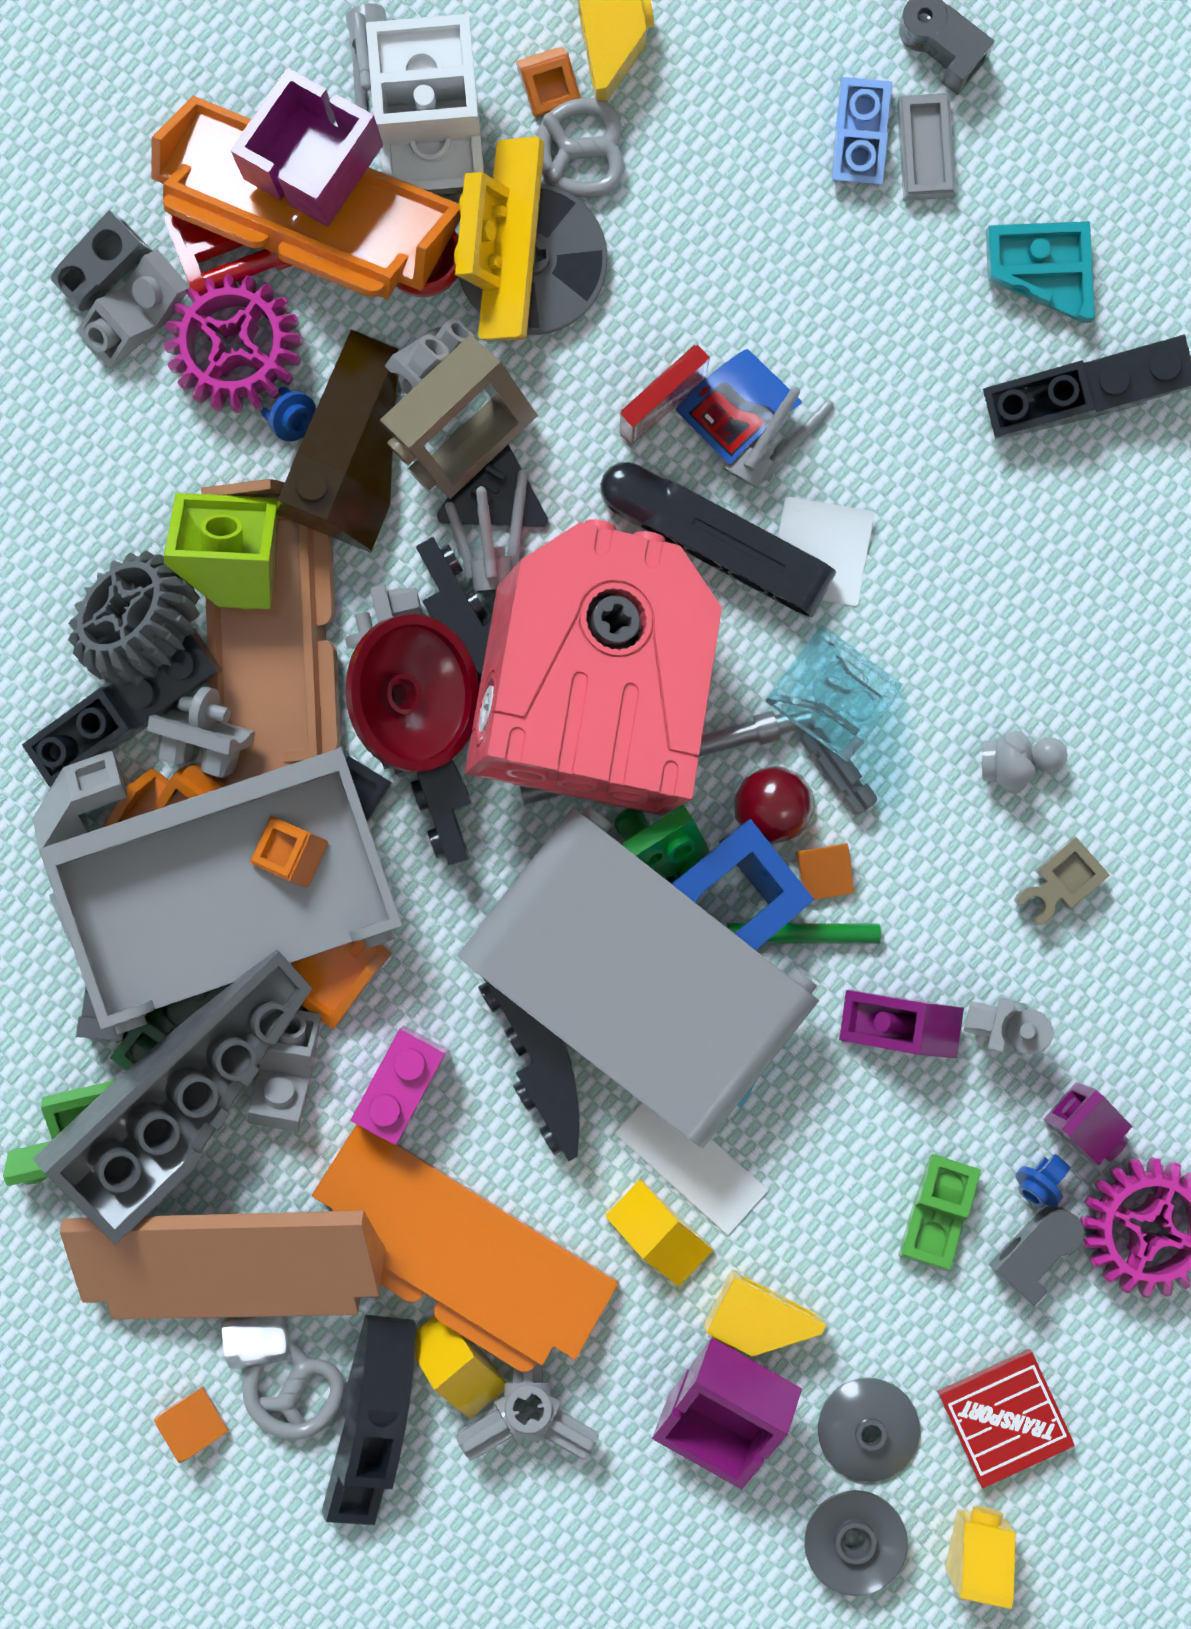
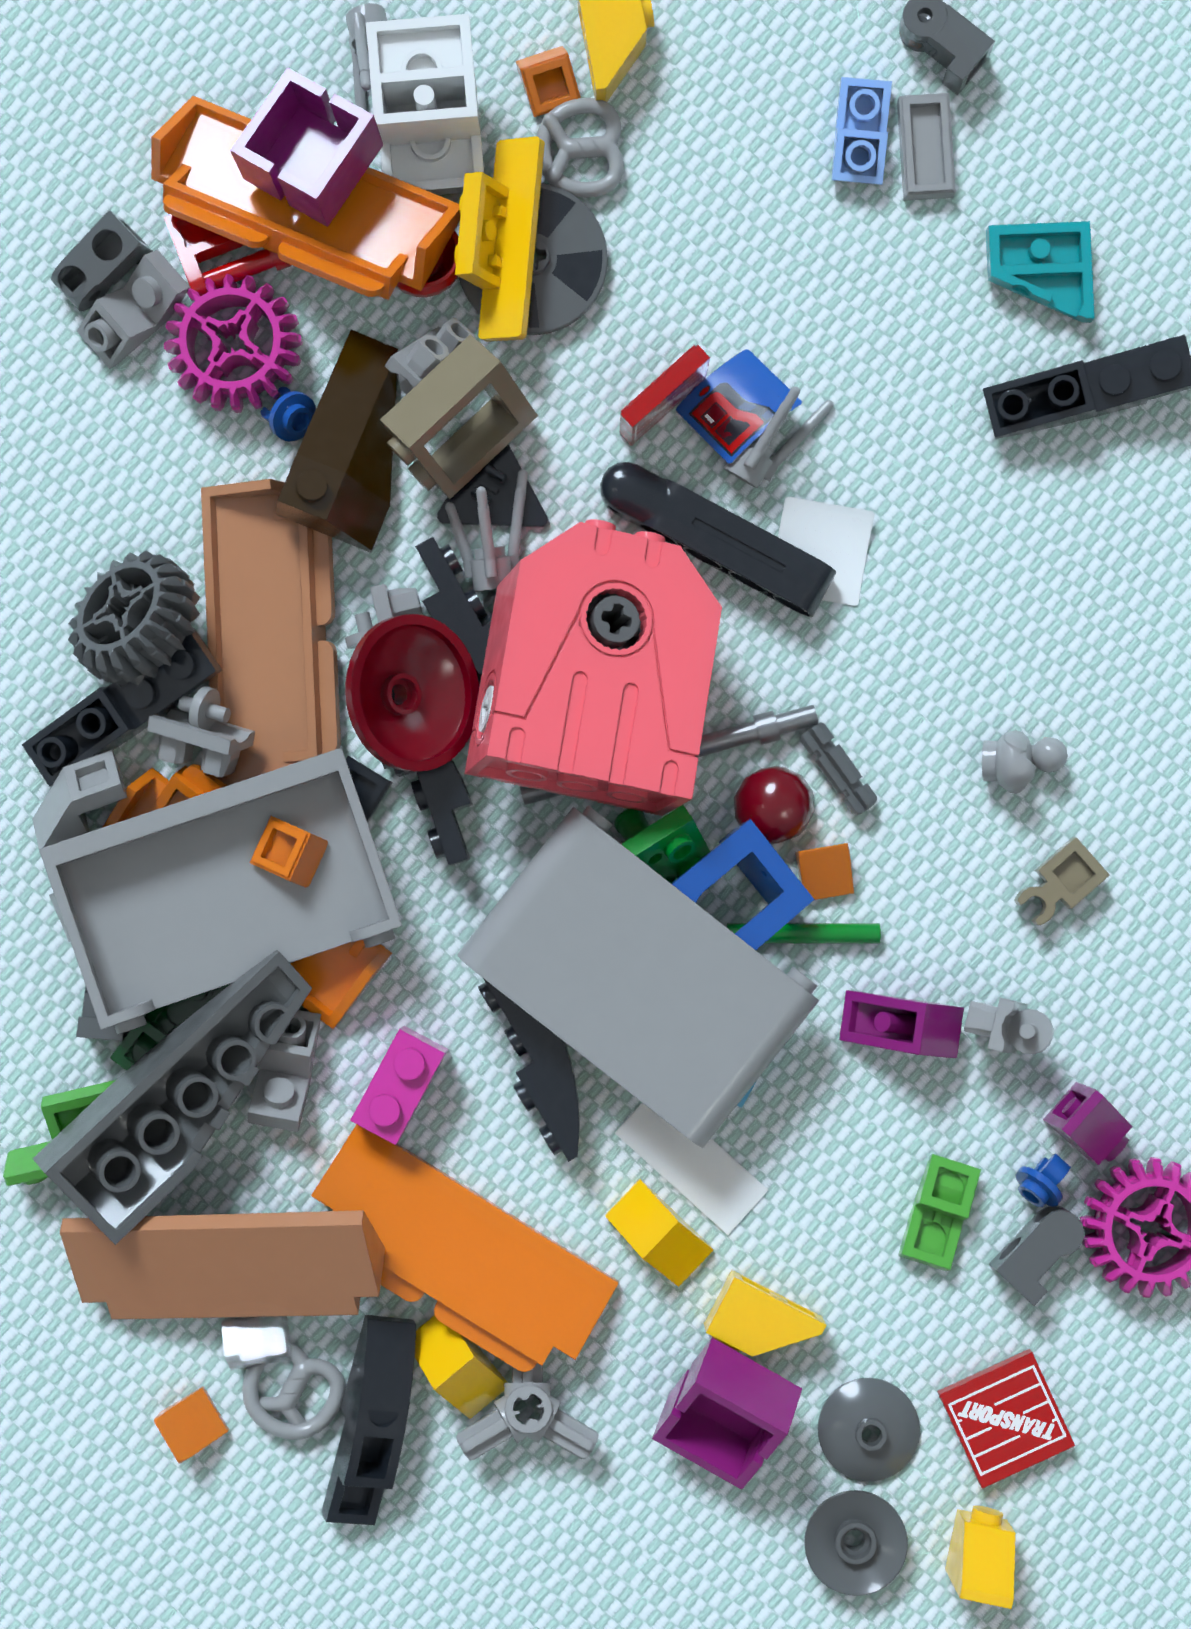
lime slope [164,493,278,610] -> none
clear light blue slope [765,624,903,762] -> none

